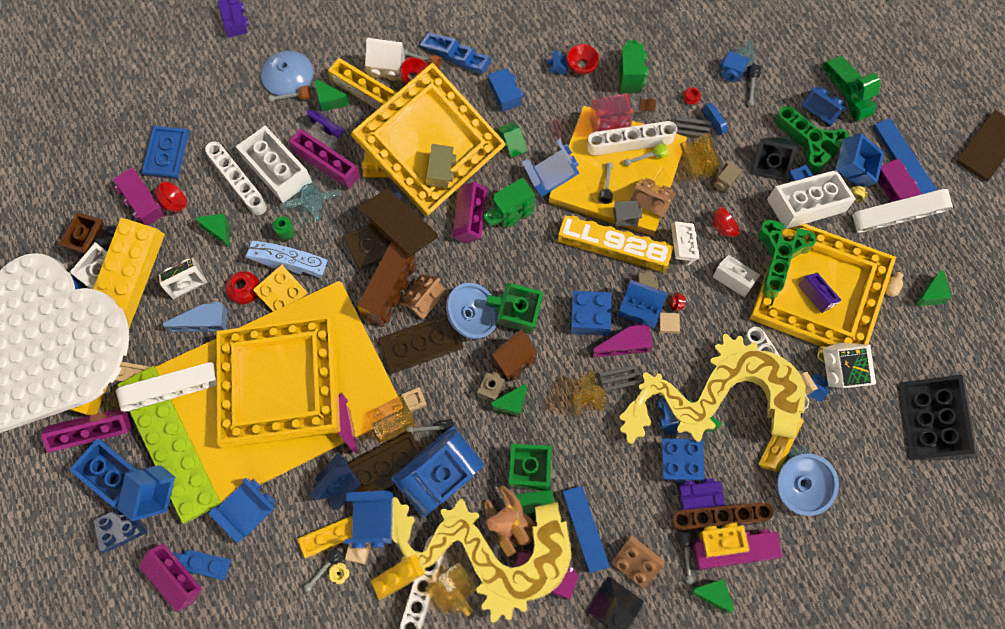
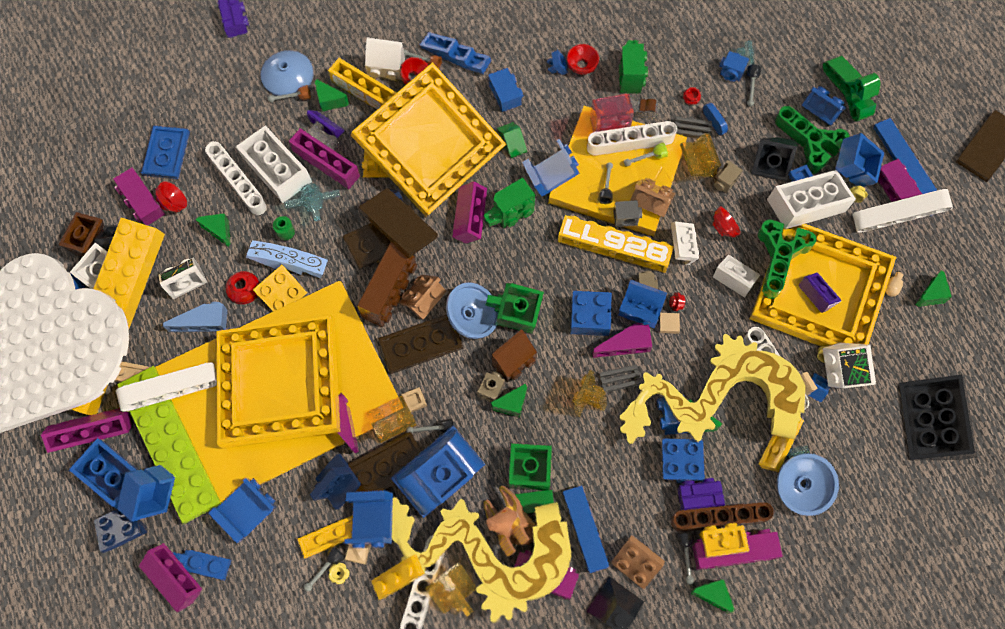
olive brick [426,144,457,188] -> none

